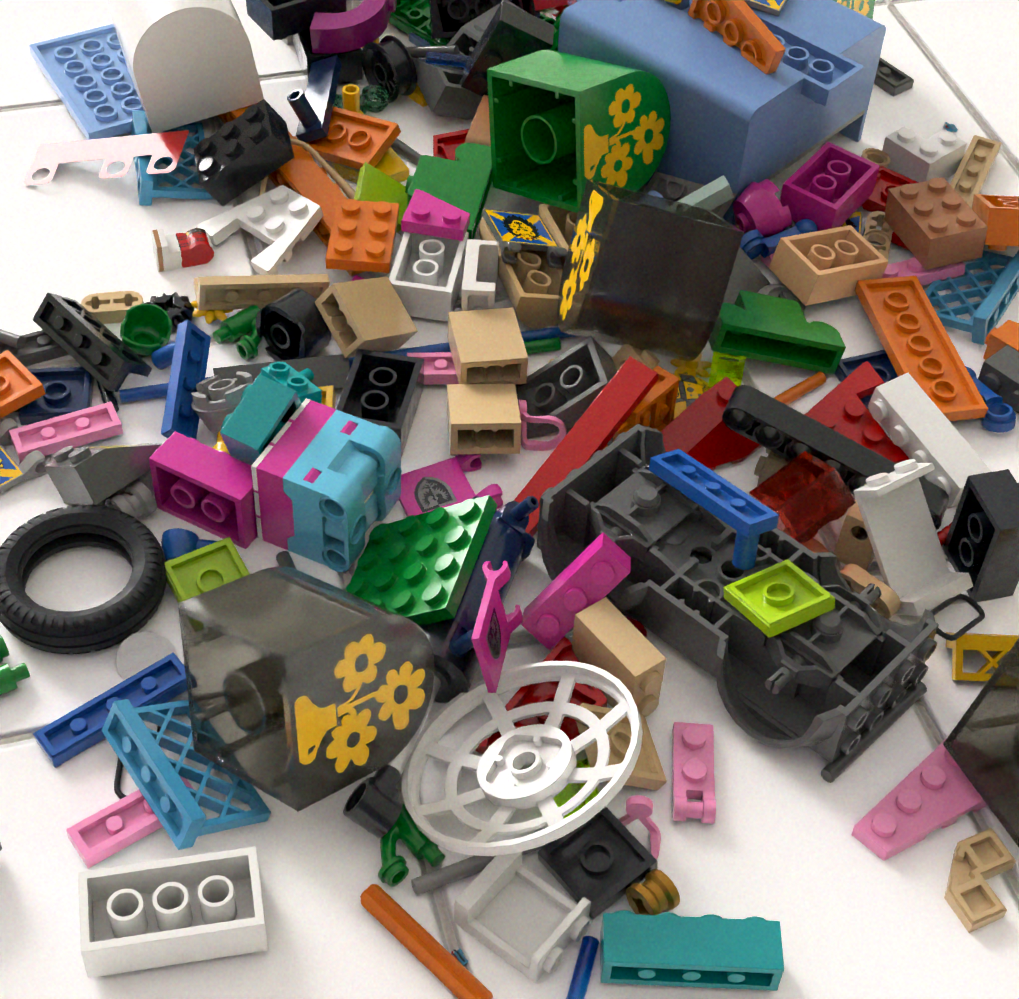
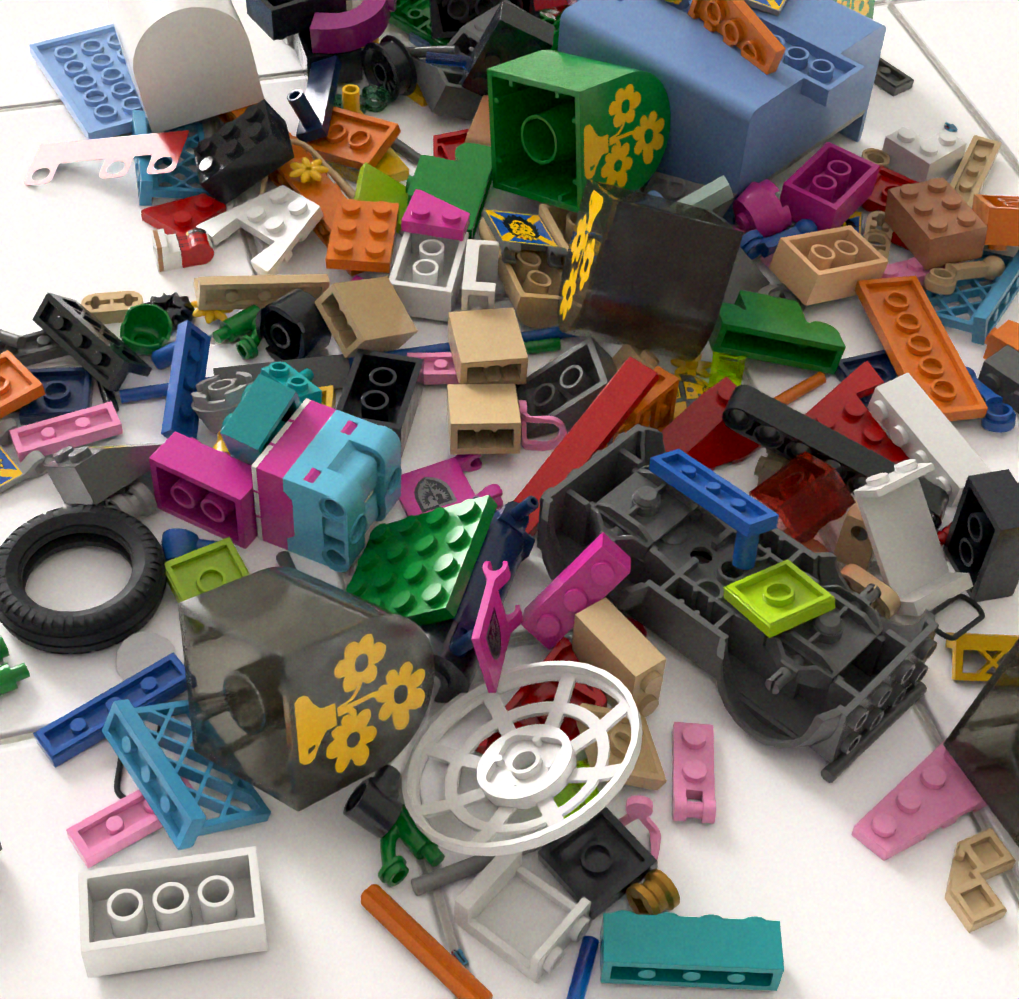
none -> red wing [141,193,227,235]
none -> yellow plant [289,157,329,183]
none -> tan piece [923,255,1005,295]

